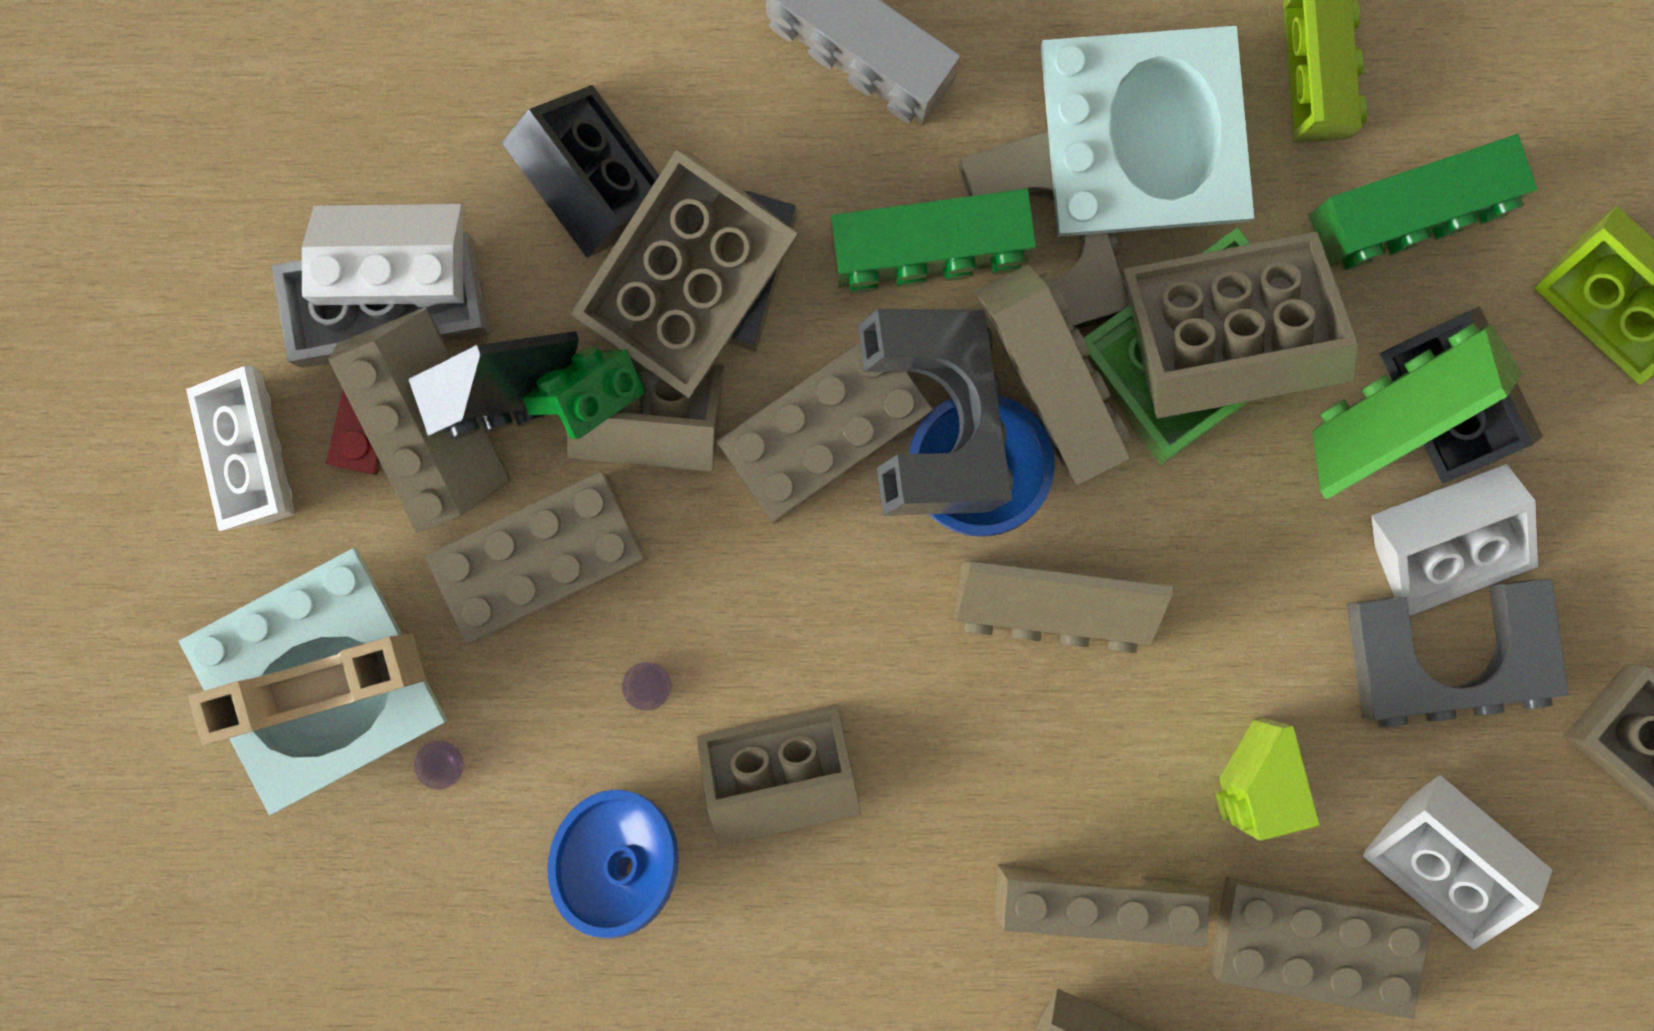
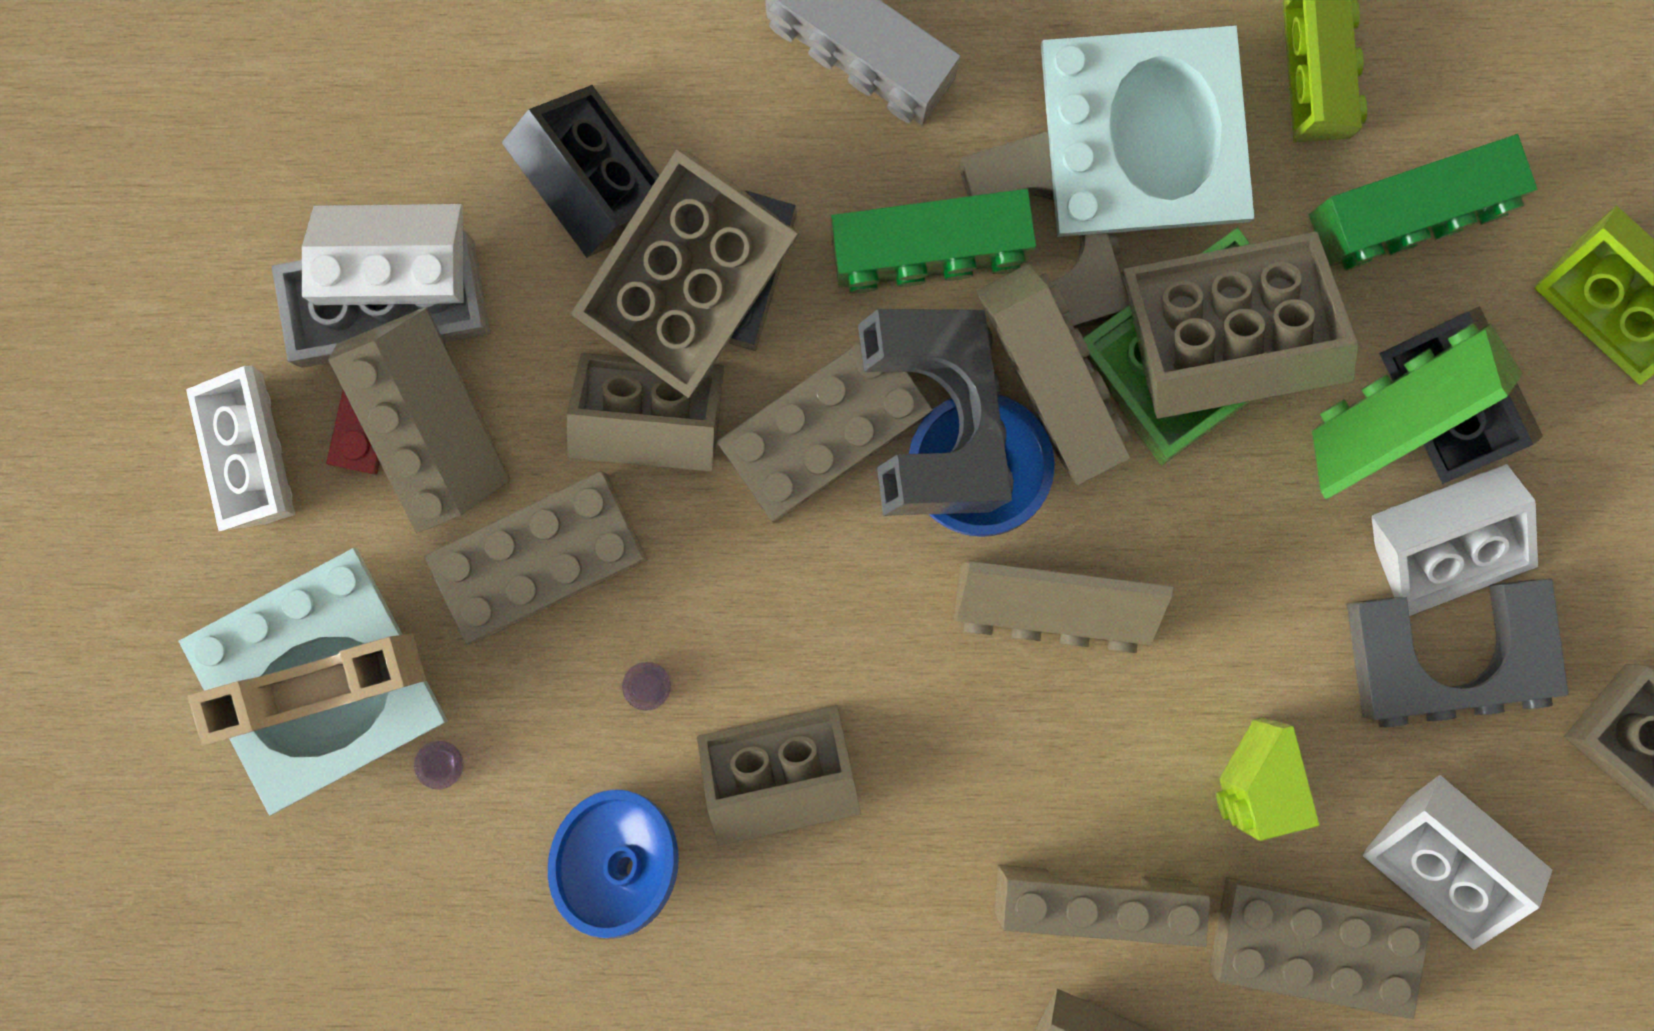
black slope [409,331,579,439] -> none
green bracket [522,346,644,439] -> none

